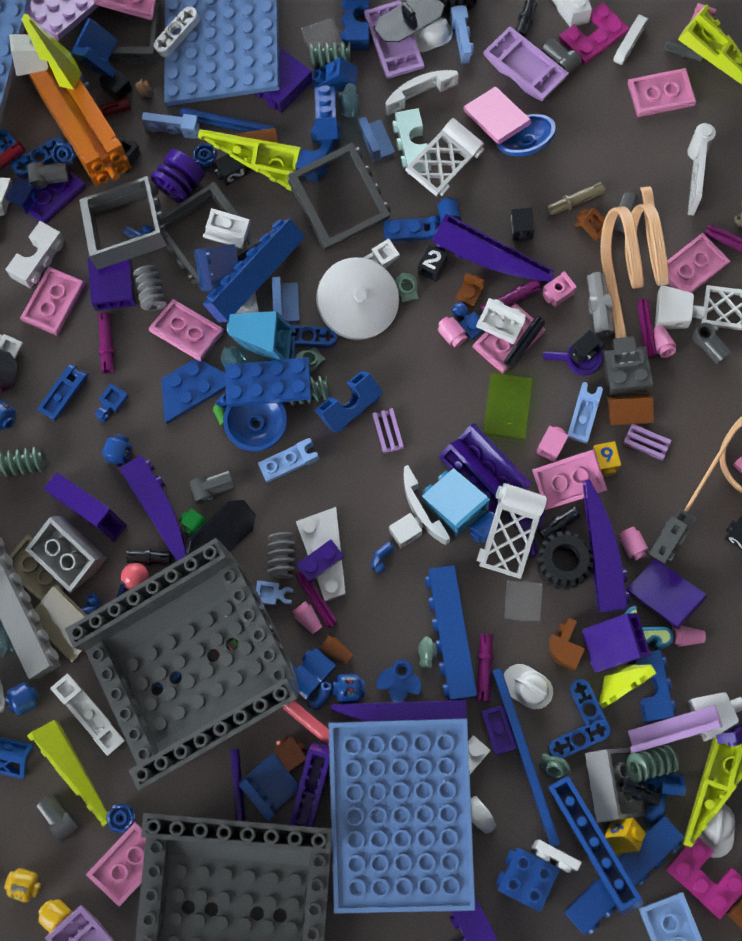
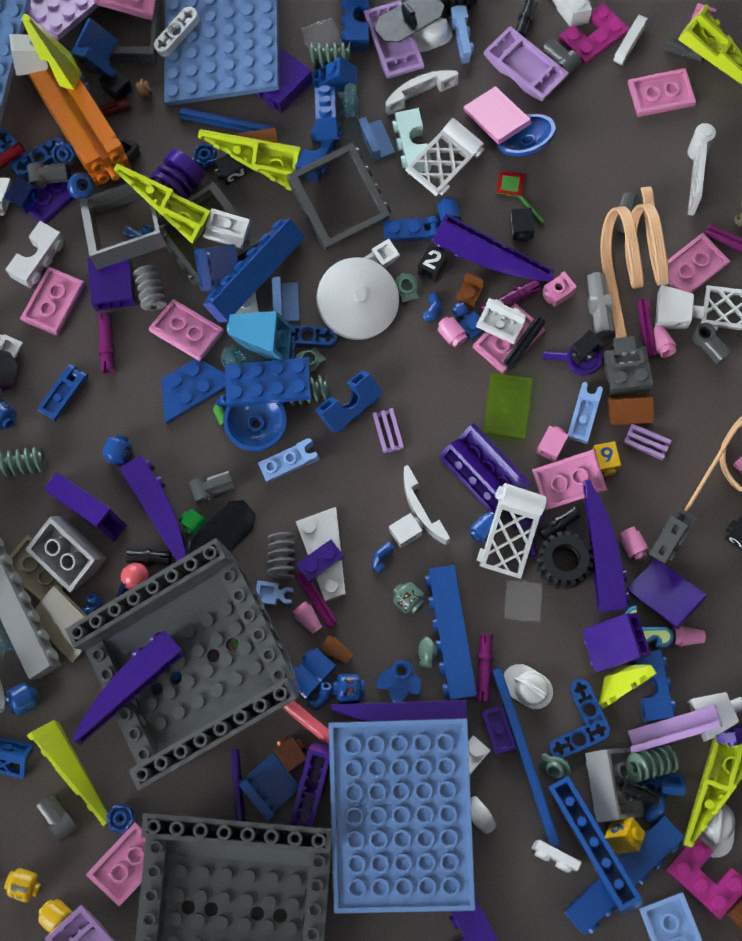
white slope [50,673,125,756] -> none
blue plate [95,383,129,423] -> none
light blue plate [142,112,200,139] -> none
slope [422,468,490,538] -> none
blue brick [495,847,560,912] -> none
dark tan axle [547,182,606,215] -> none
dark orange brick [548,618,585,672] -> none
dark orange bracket [573,207,605,240] -> none
none -> blue head [67,172,95,200]
none -> dark purple slope [72,630,185,745]
none -> neon yellow wedge [114,163,211,243]
none -> sand green head [393,582,425,615]
none -> blue arm [423,293,442,322]
none -> piece [496,171,544,224]

